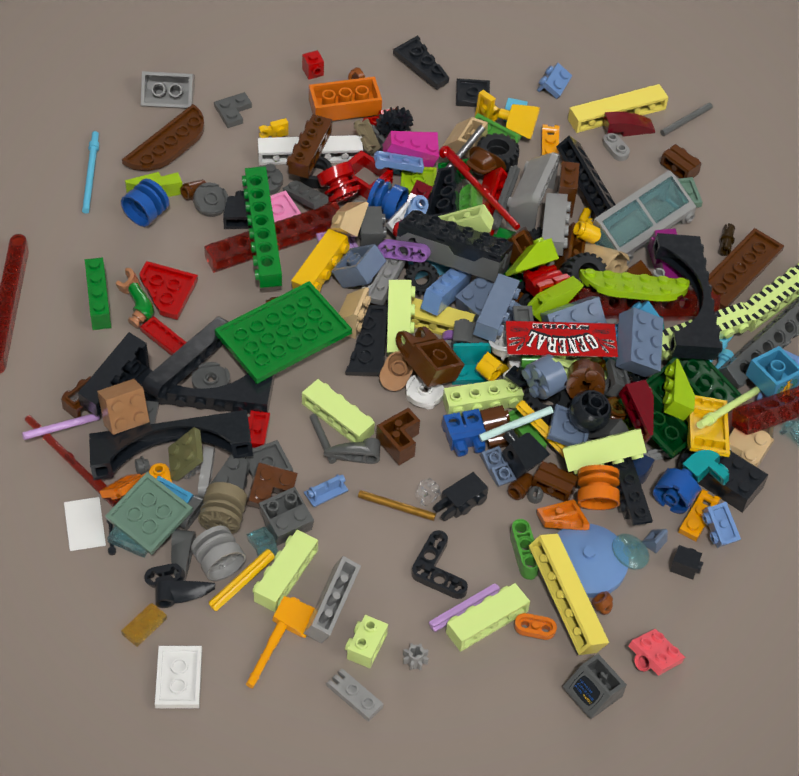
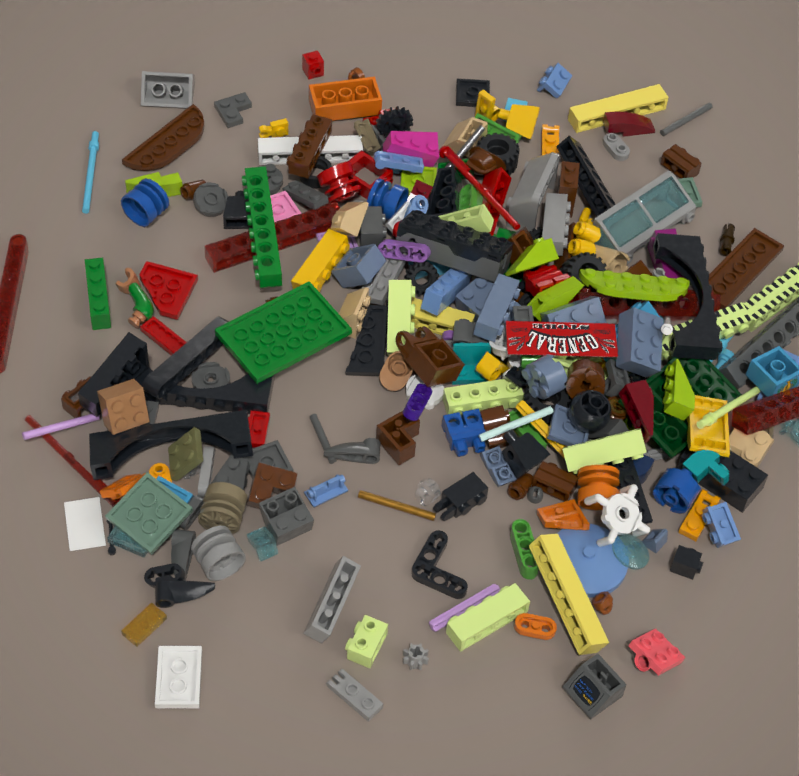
dark grey plate [135,456,150,474] -> none
yellow axle [209,549,275,611] -> none
light orange piece [246,596,315,688] -> none
yellowish green brick [253,530,318,612] -> none
yellowish green brick [302,379,375,442] -> none
black wing [393,35,449,89] -> none
dark grey axle [492,165,520,231] -> none
none -> dark purple beam [403,384,432,421]
none -> yellow brick [568,238,596,256]
none -> white plate [584,484,650,547]
none -> white bar [661,315,673,335]

